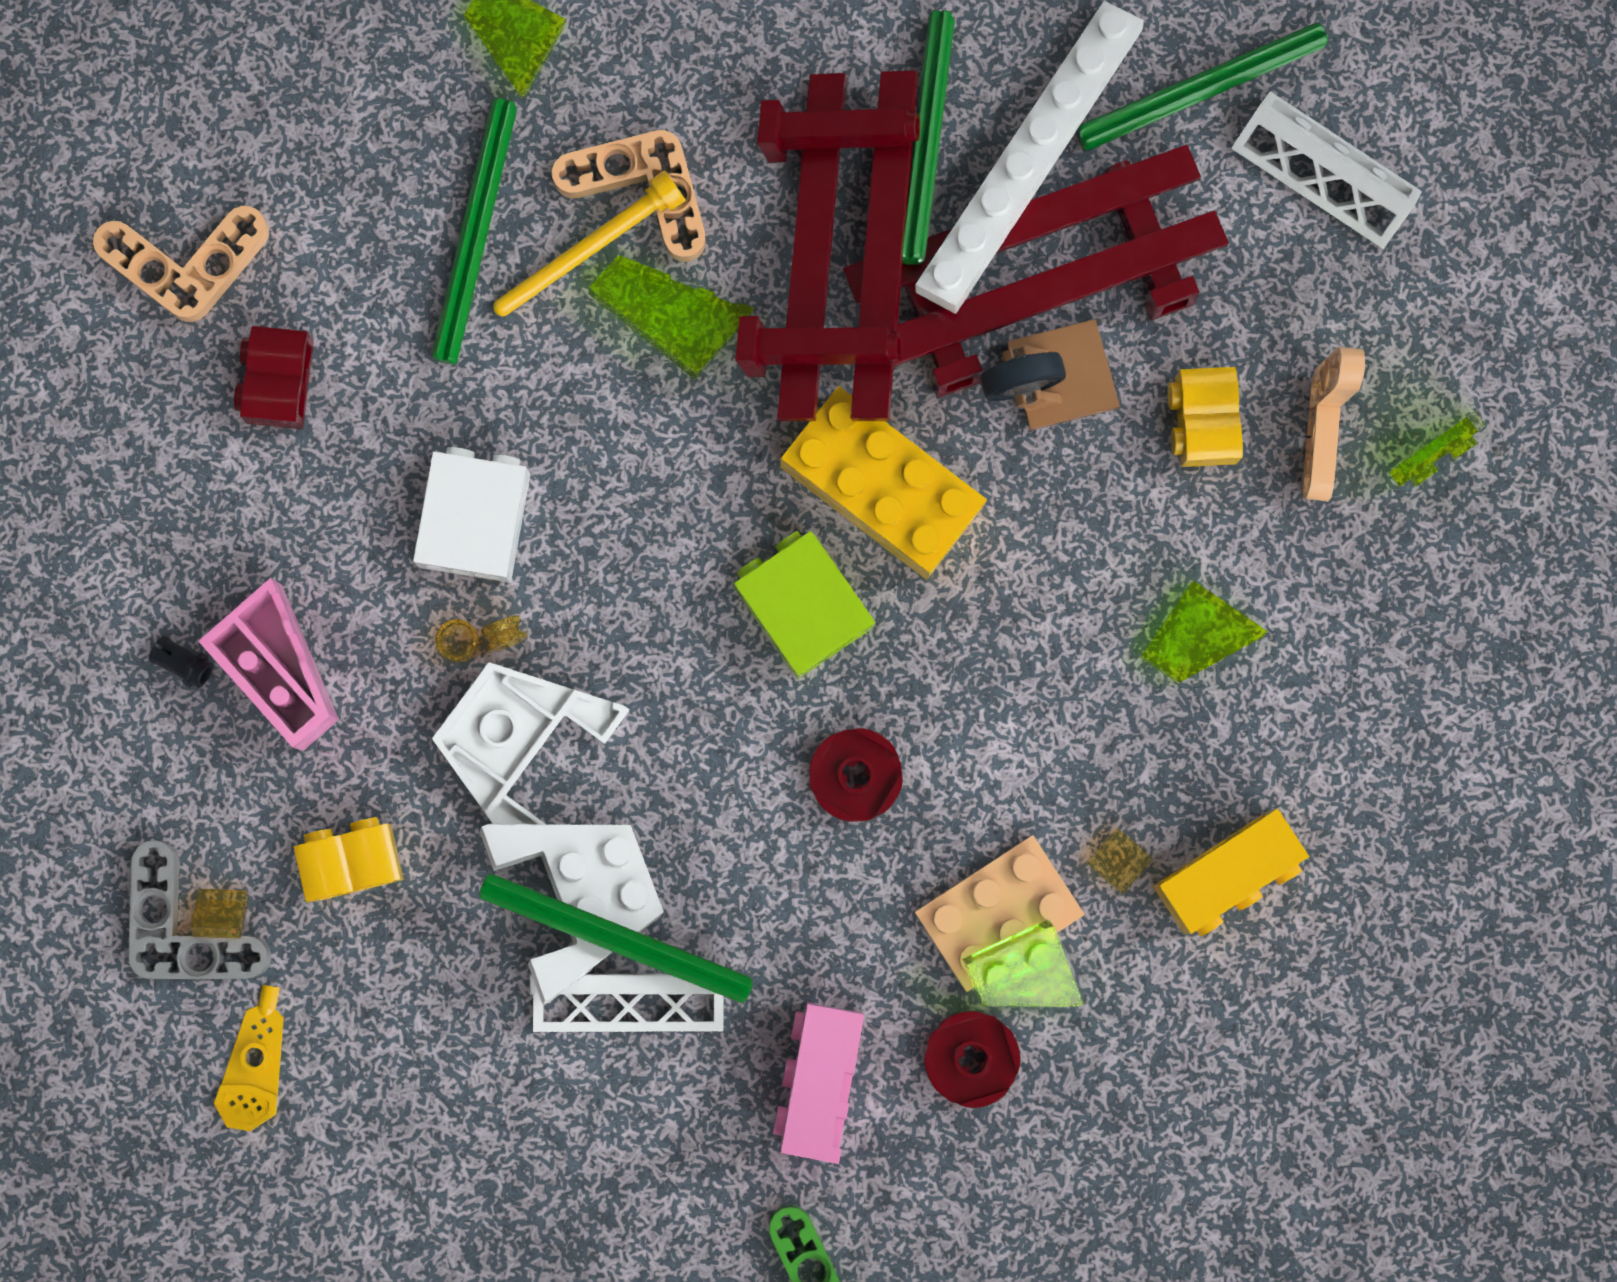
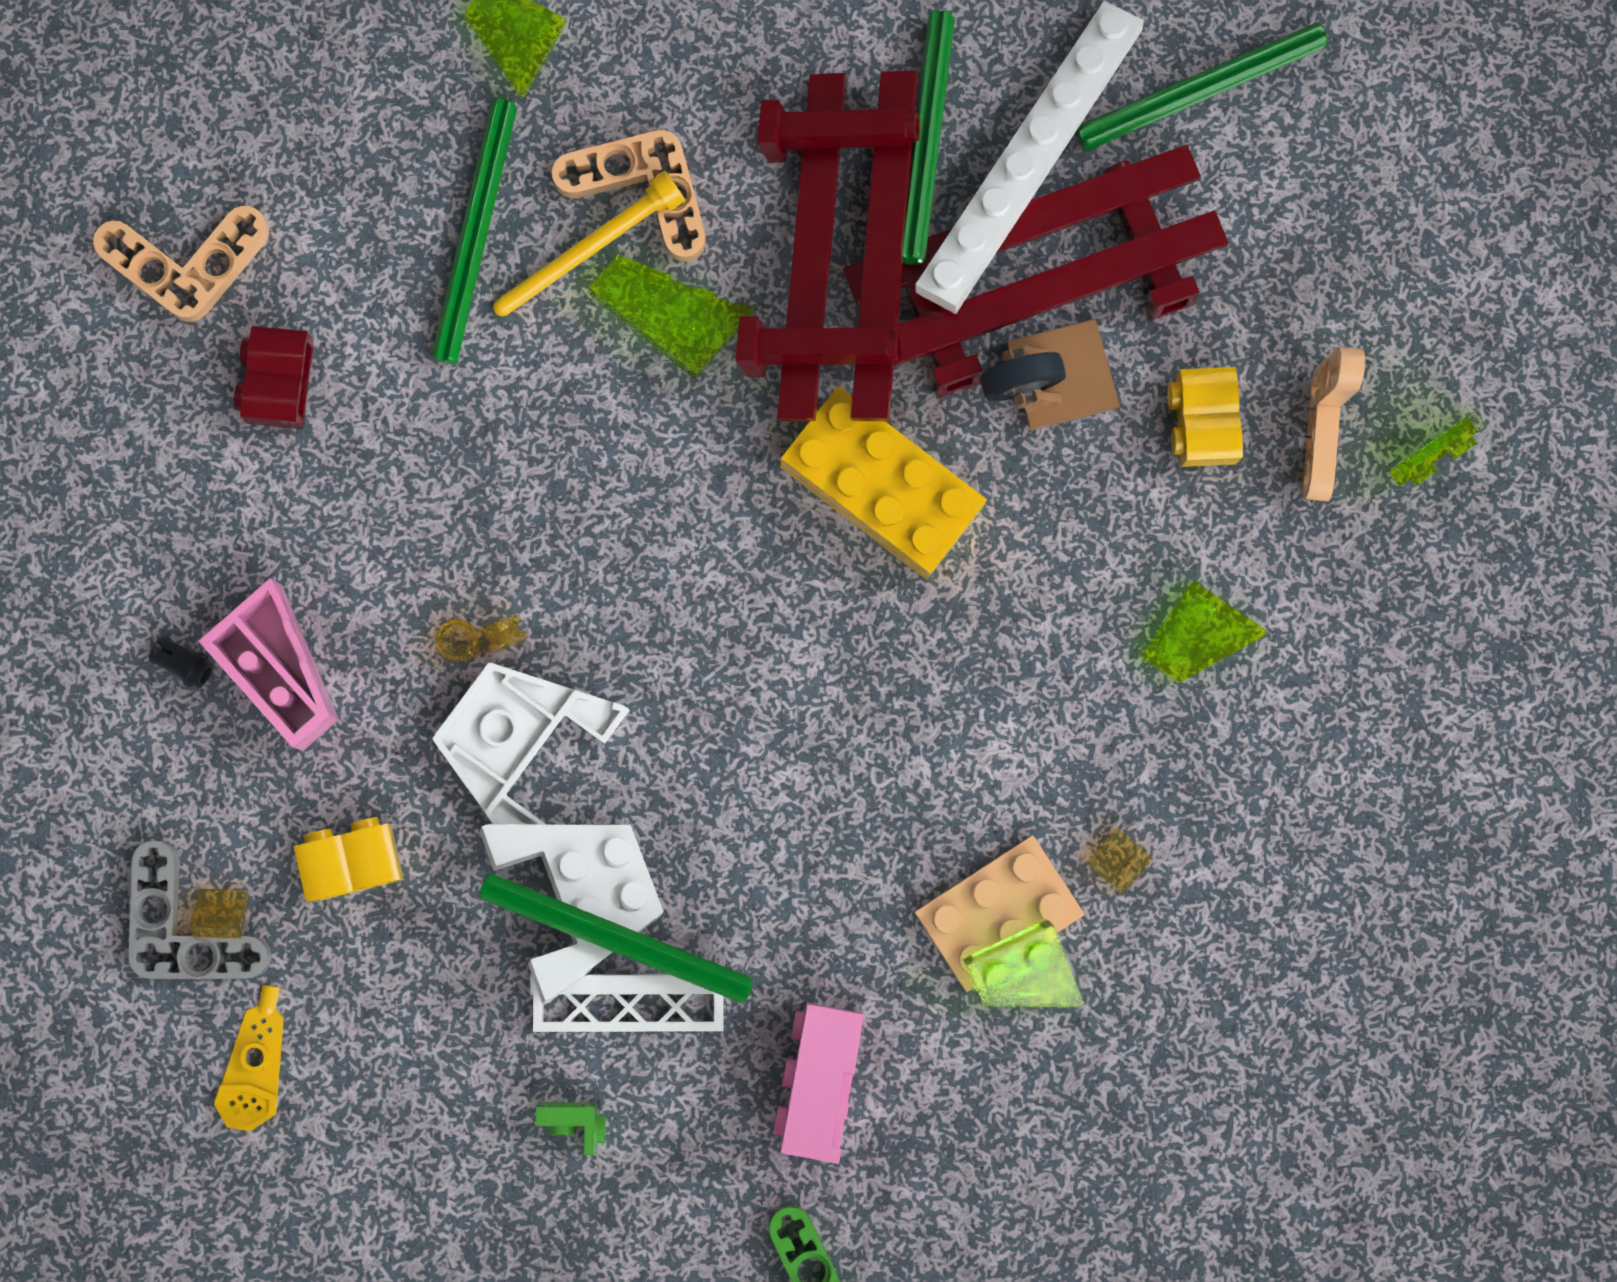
white brick [413,447,530,583] -> none
lime brick [734,530,876,680] -> none
dark red plate [809,728,903,822] -> none
dark red plate [924,1011,1021,1108] -> none
yellow brick [1153,809,1310,937] -> none
white fence [1231,91,1422,249] -> none
none -> bright green bracket [536,1102,606,1155]

